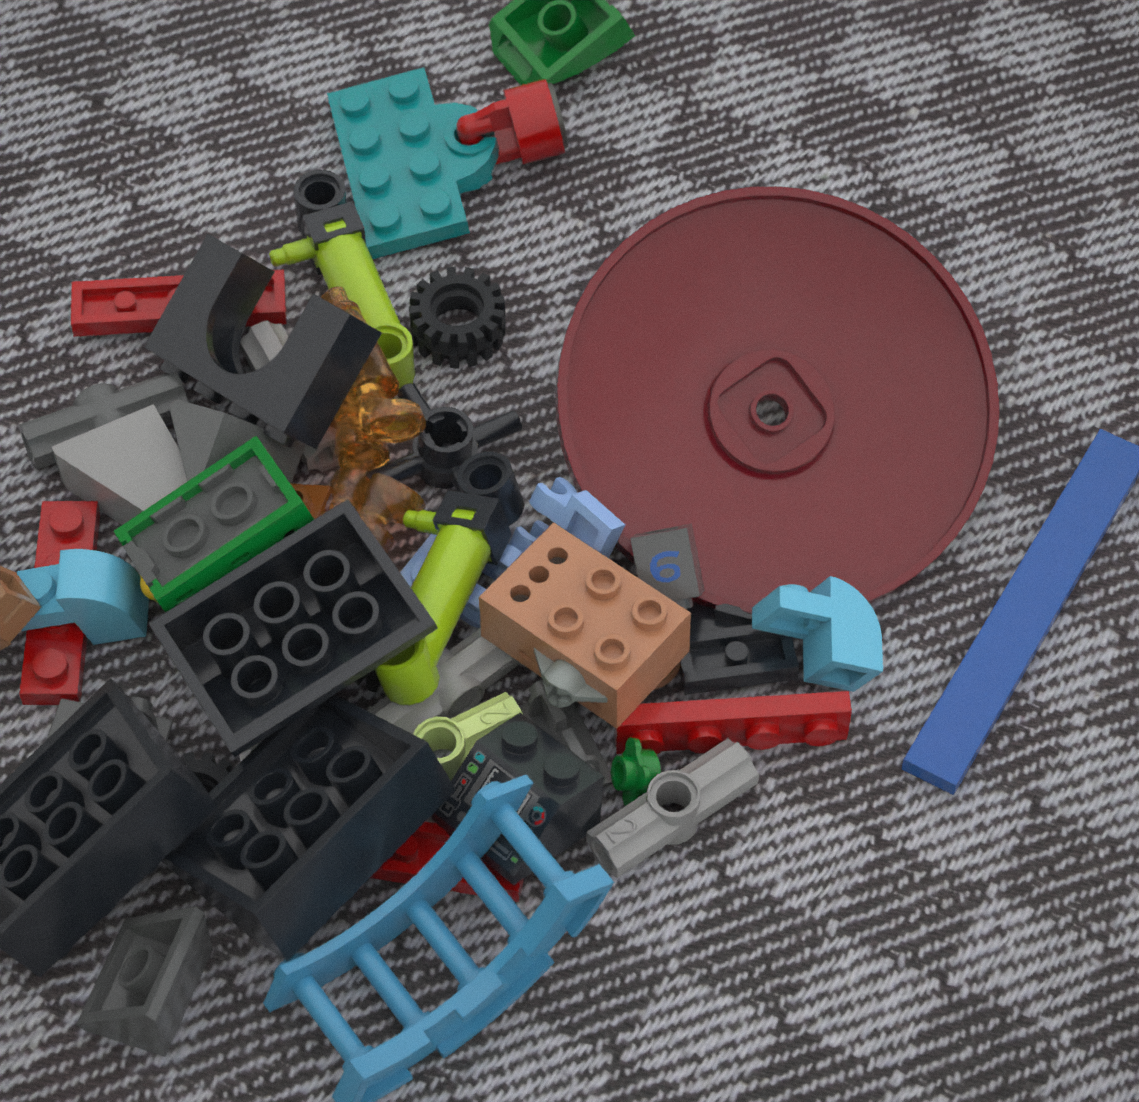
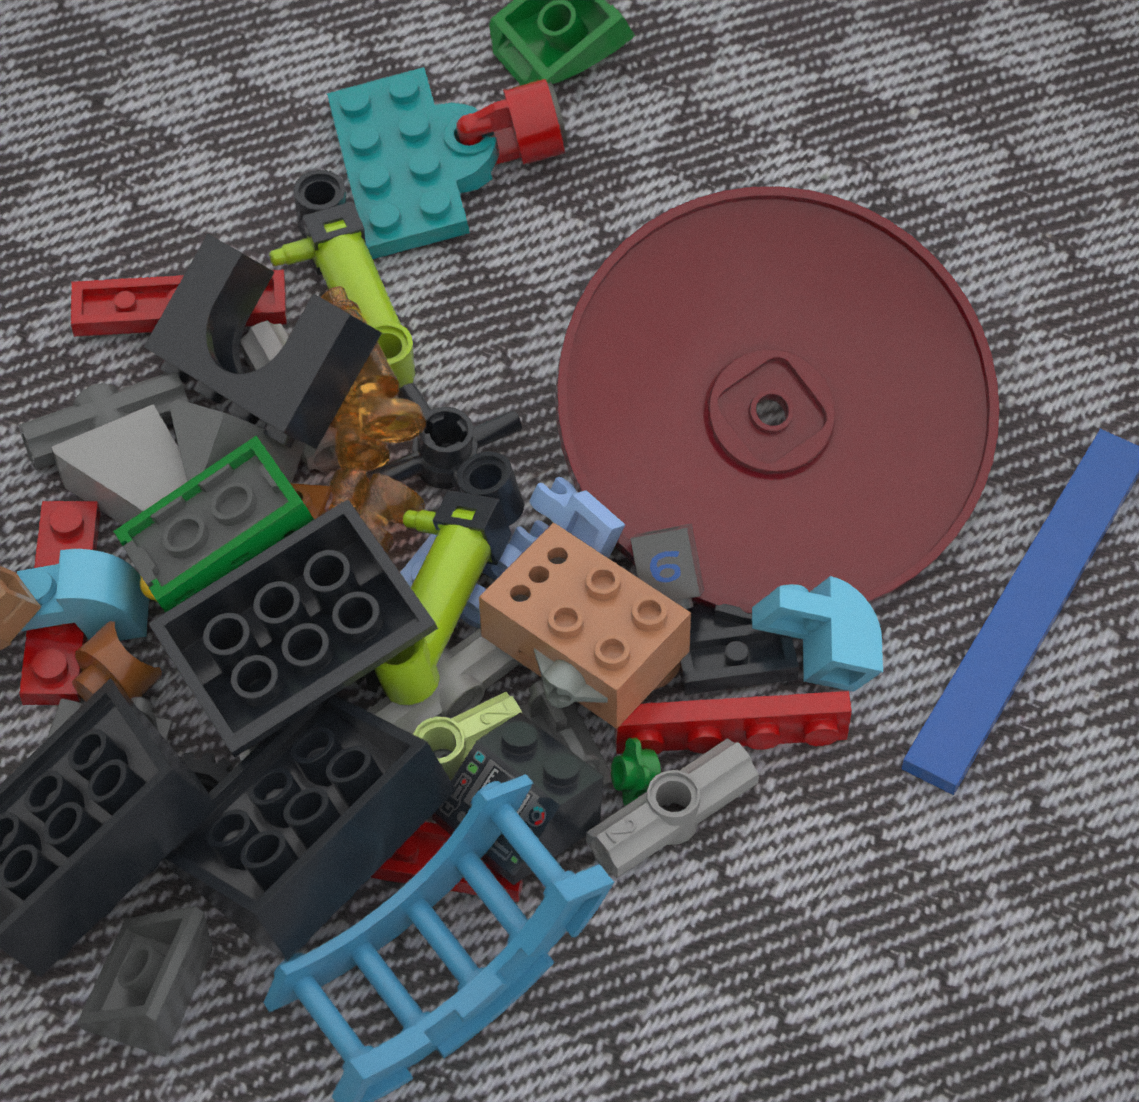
black tyre [409,266,506,369] -> none
none -> dark orange piece [72,621,162,701]

